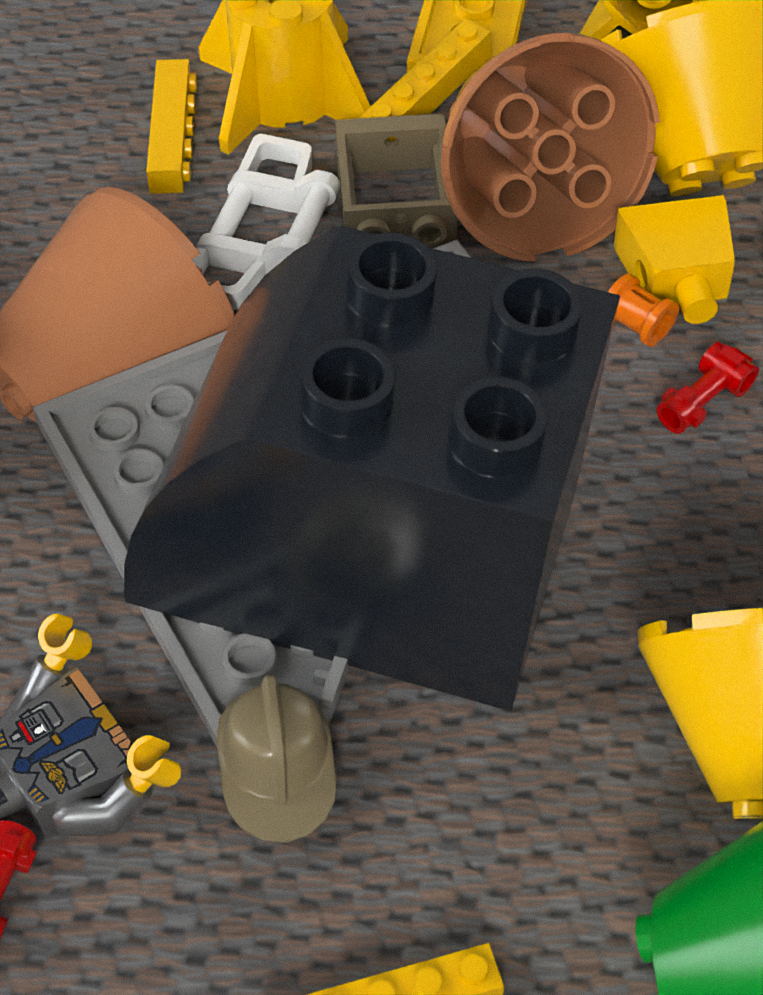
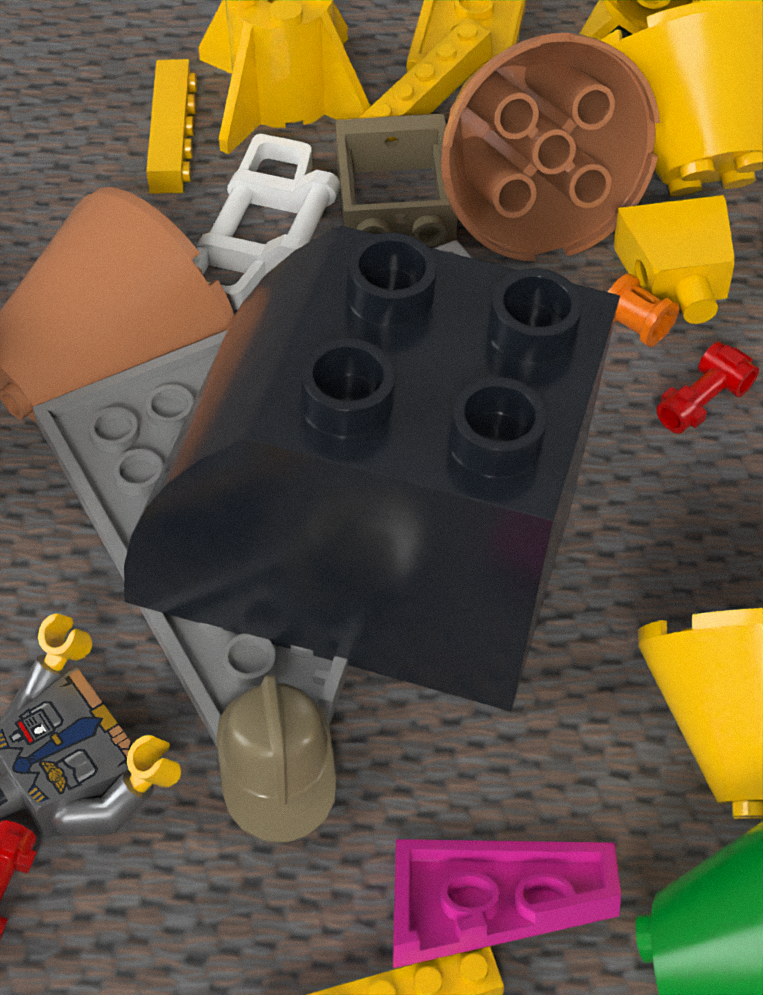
none -> dark pink wing [393,839,621,968]

